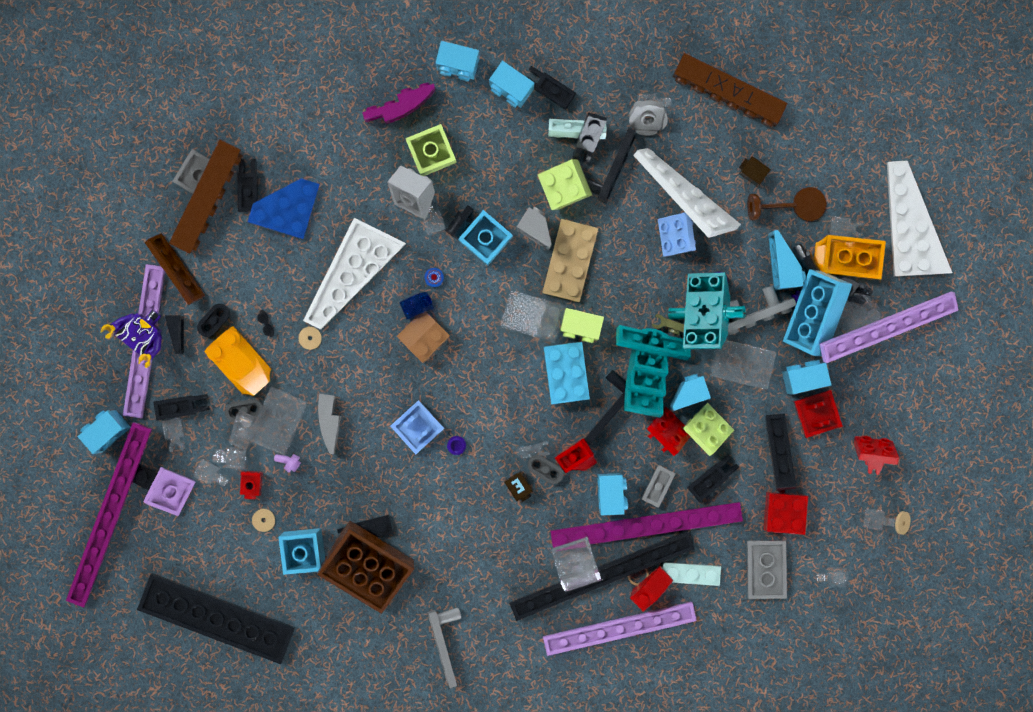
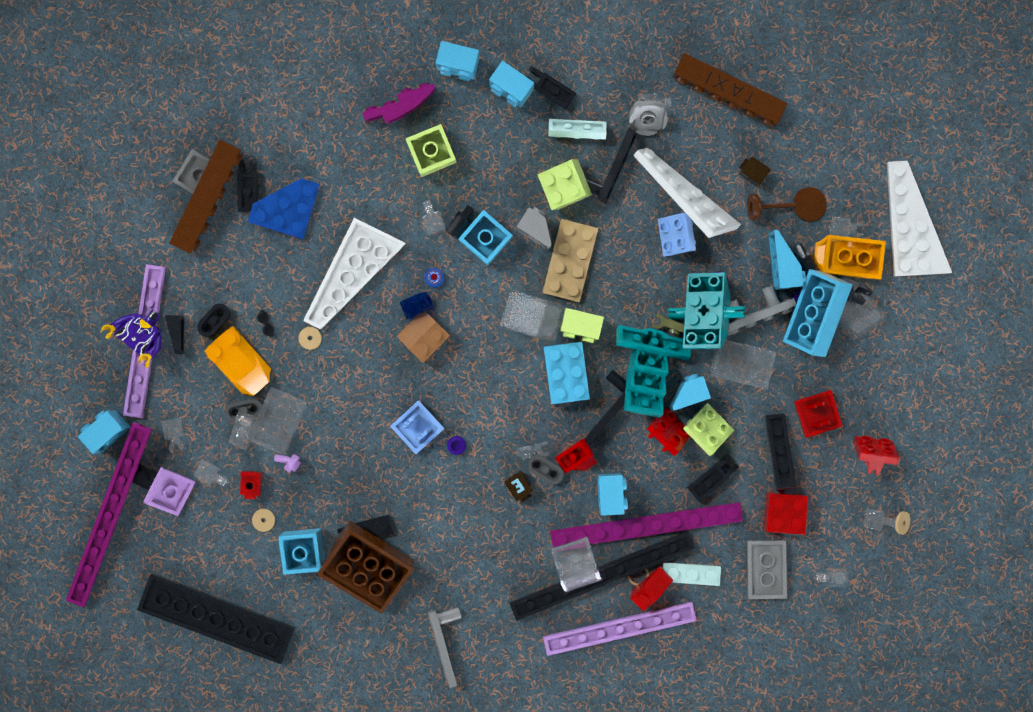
reddish brown plate [145,233,205,305] -> none
black hinge [153,394,210,421] -> none
clear plate [213,447,247,469] -> none
light grey slope [318,394,341,454] -> none
light grey slope [387,166,435,220] -> none
hinge [572,112,607,164] -> none
light grey plate [641,465,676,508] -> none
medium azure brick [782,360,831,394] -> none
lavender tile [819,292,958,363] -> none

